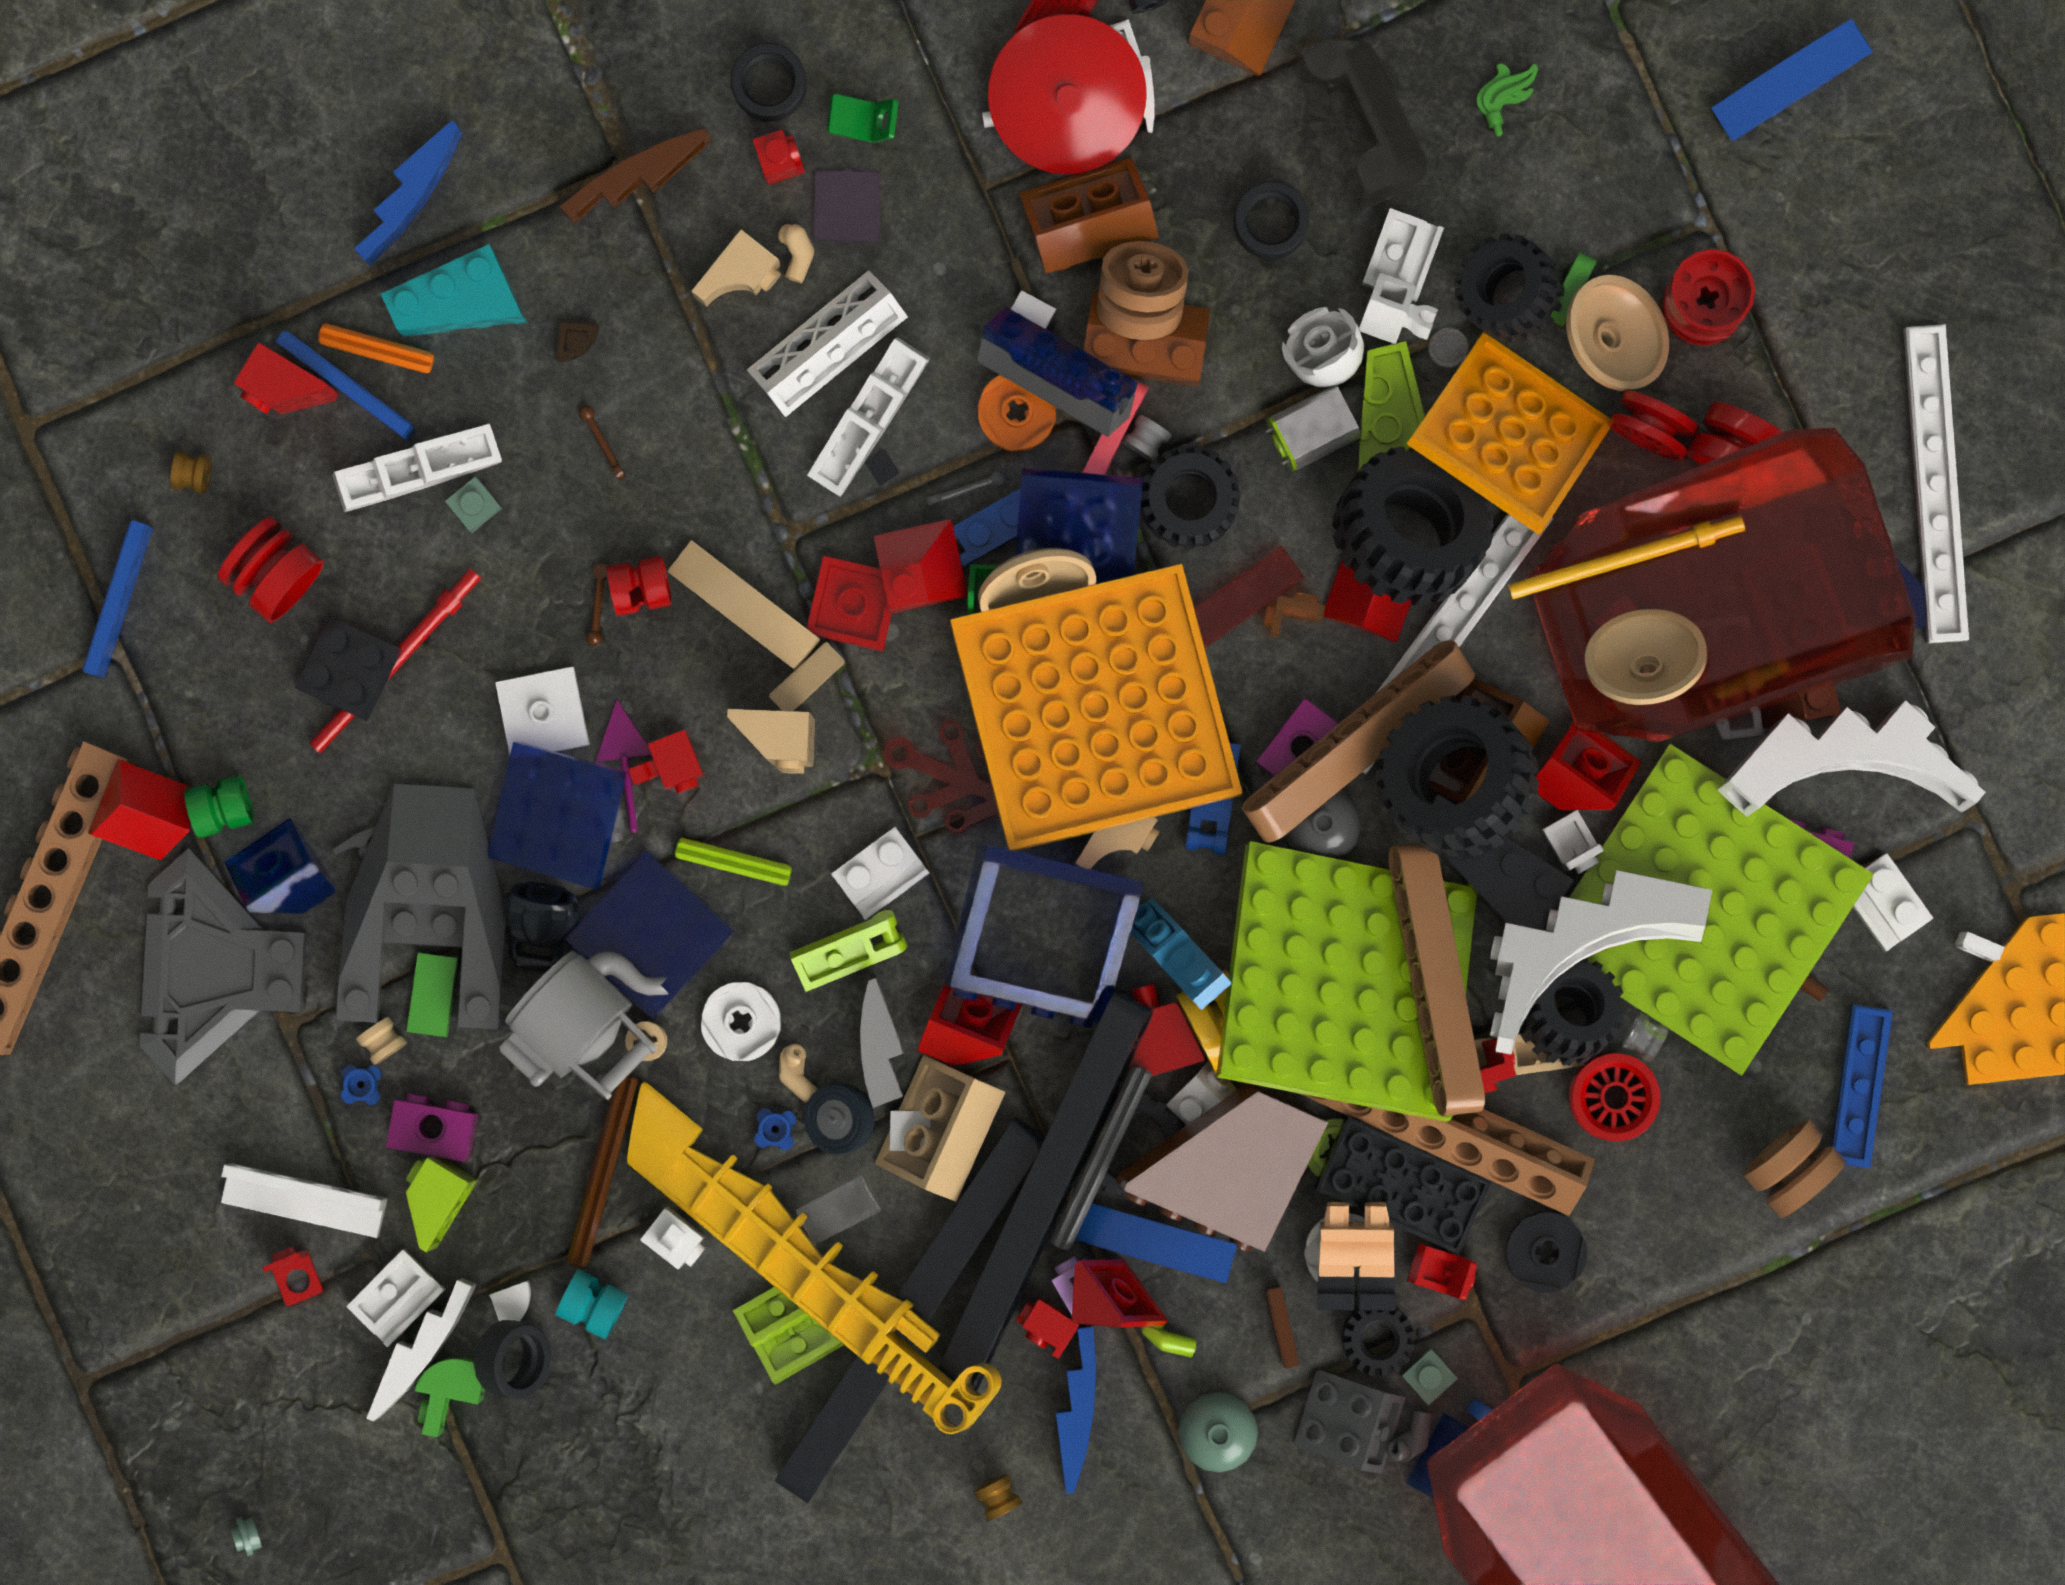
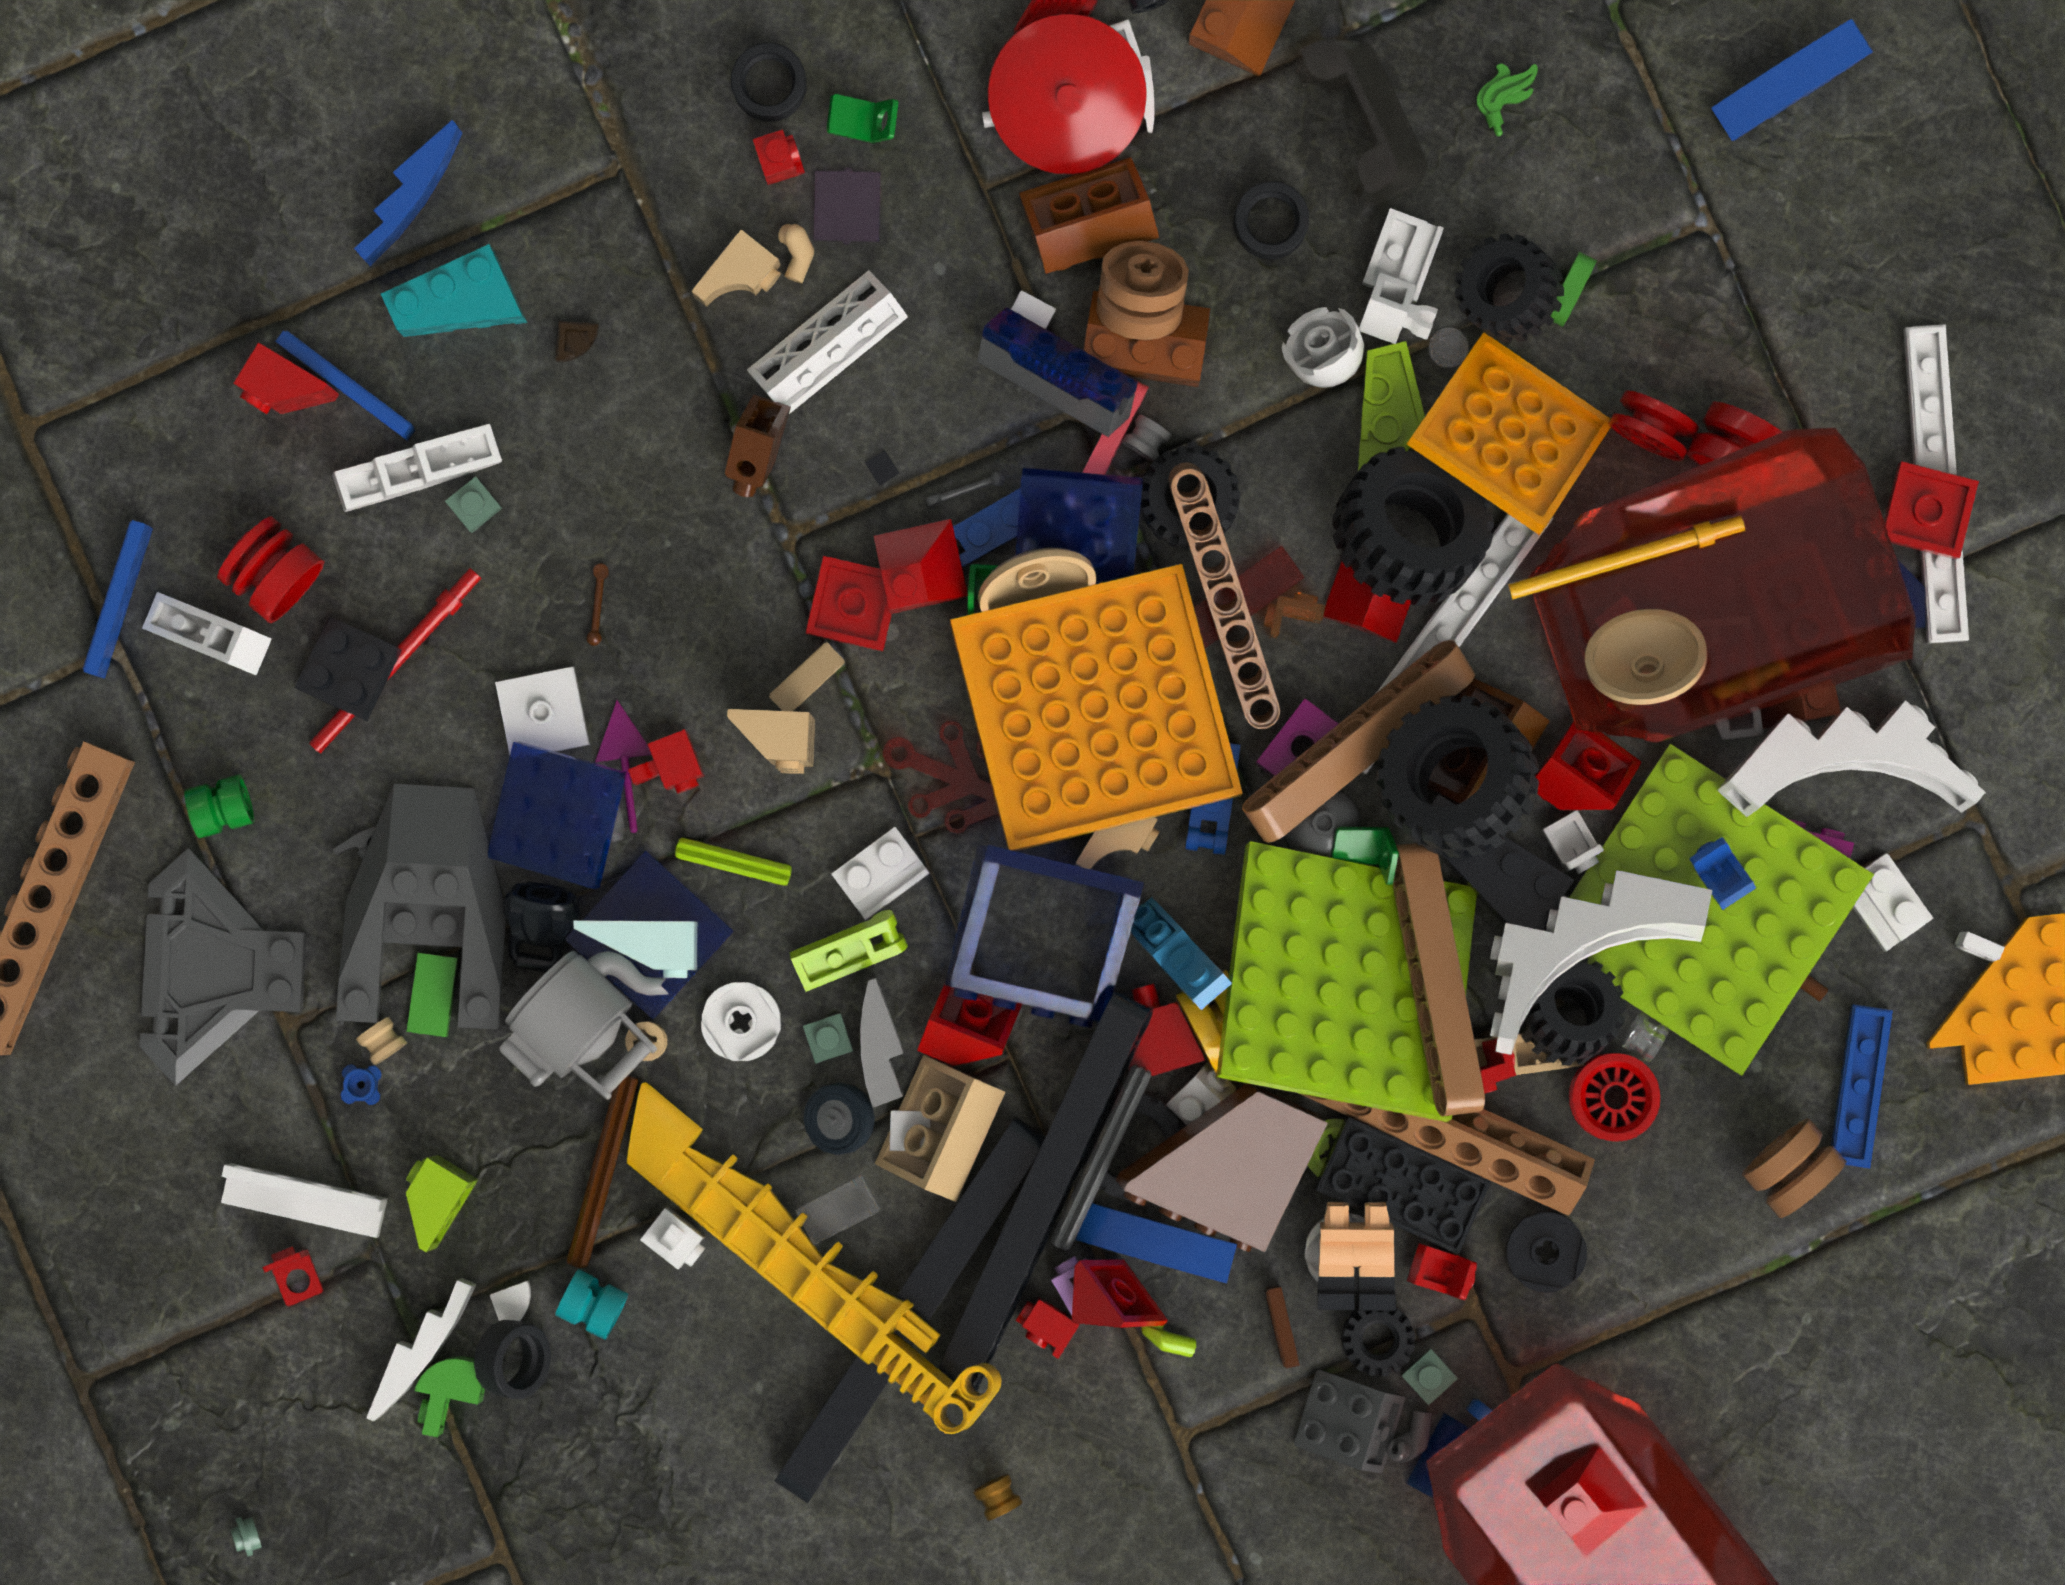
red slope [88,759,190,860] -> none
pearl gold wheel [170,450,212,494] -> none
clear blue slope [224,818,336,914] -> none
orange axle [318,323,434,374] -> none
white plate [346,1249,446,1347] -> none
magenta brick [386,1093,478,1162] -> none
reddish brown slope [560,128,712,225] -> none
reddish brown hinge [579,405,626,480] -> none
red wheel [607,555,672,617] -> none
tan slope [667,540,821,670] -> none
lime slope [733,1287,844,1385] -> none
blue plate [754,1108,796,1150] -> none
tan arm [779,1044,819,1104] -> none
white slope [807,337,930,497] -> none
orange plate [978,375,1056,452] -> none
blue slope [1056,1325,1096,1494] -> none
sand green cylinder [1178,1392,1258,1473] -> none
flat silver piece [1266,385,1361,472] -> none
tan dish [1566,275,1669,391] -> none
red wheel [1661,249,1755,347] -> none
none -> white slope [142,592,271,675]
none -> light aqua slope [573,921,698,978]
none -> reddish brown torso [725,394,791,497]
none -> sand green plate [803,1013,854,1064]
none -> medium nougat beam [1168,462,1280,729]
none -> green bracket [1331,827,1398,885]
none -> red slope [1535,1444,1648,1557]
none -> blue bracket [1689,837,1756,910]
none -> red plate [1879,461,1979,560]

